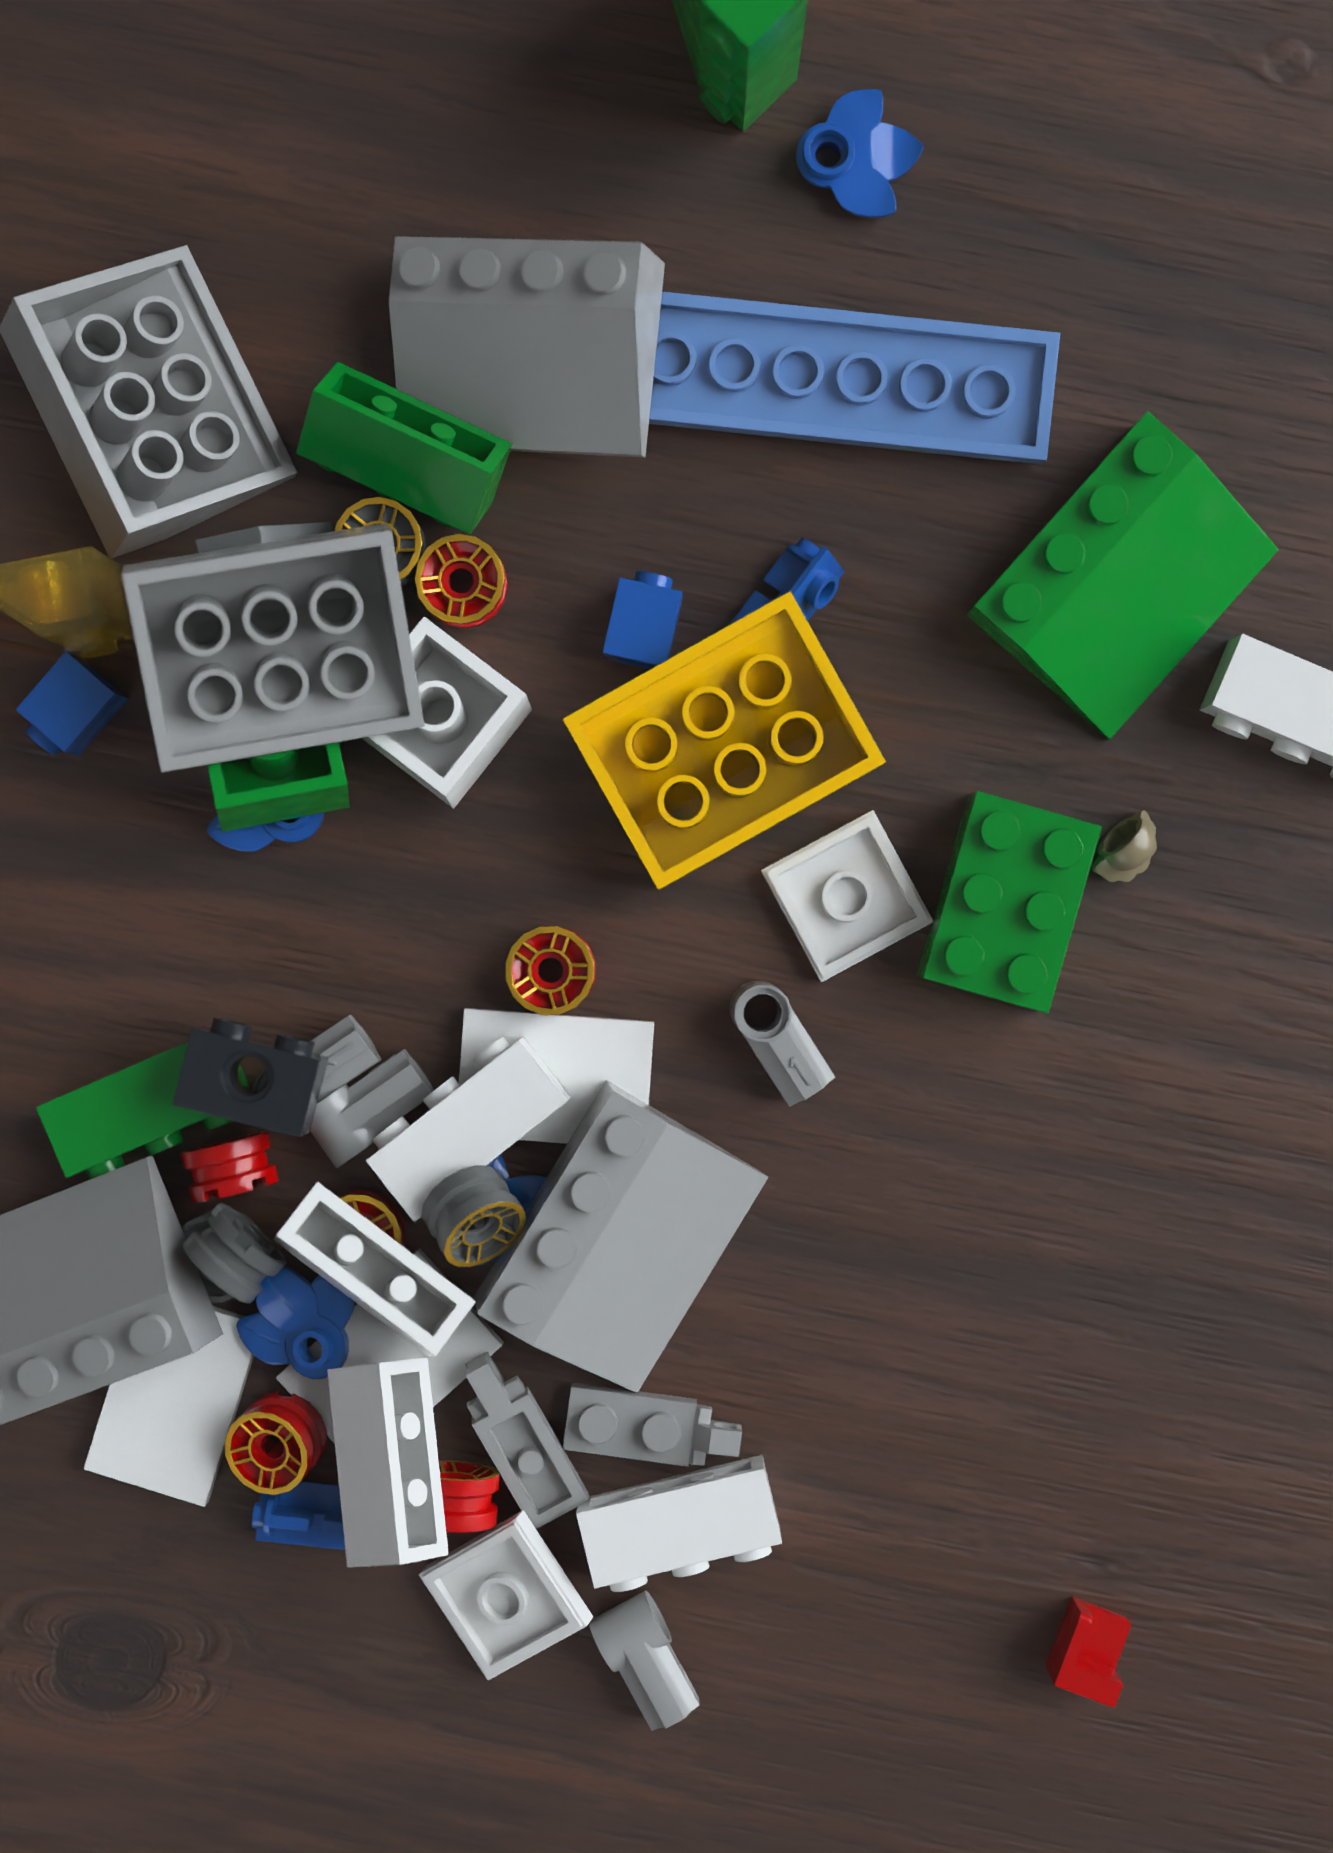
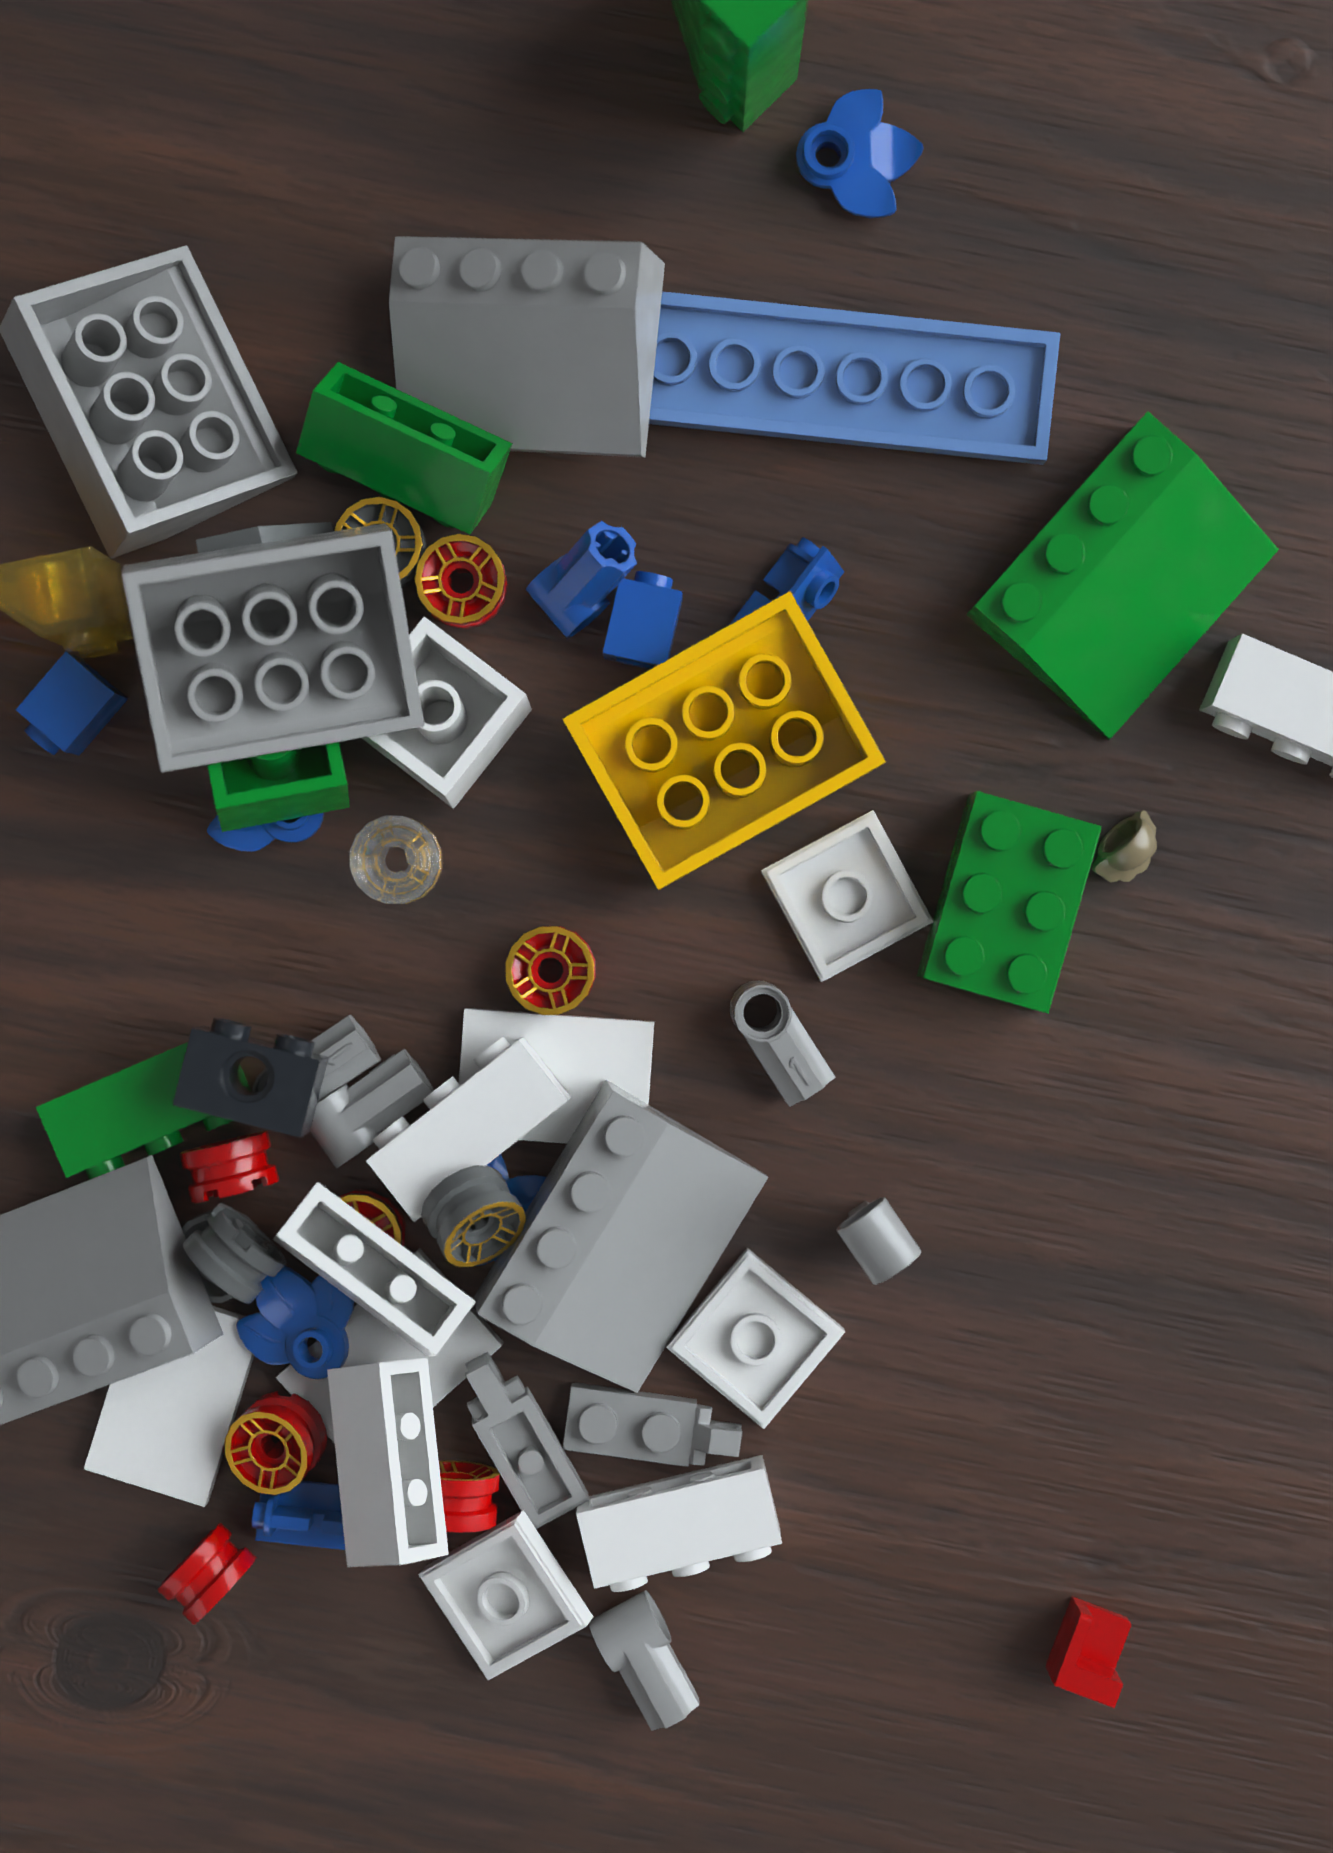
none -> red wheel [156,1522,257,1625]
none -> clear wheel [350,816,443,904]
none -> blue piece [526,521,637,639]
none -> white tile [666,1248,845,1429]
none -> light grey piece [836,1197,922,1285]

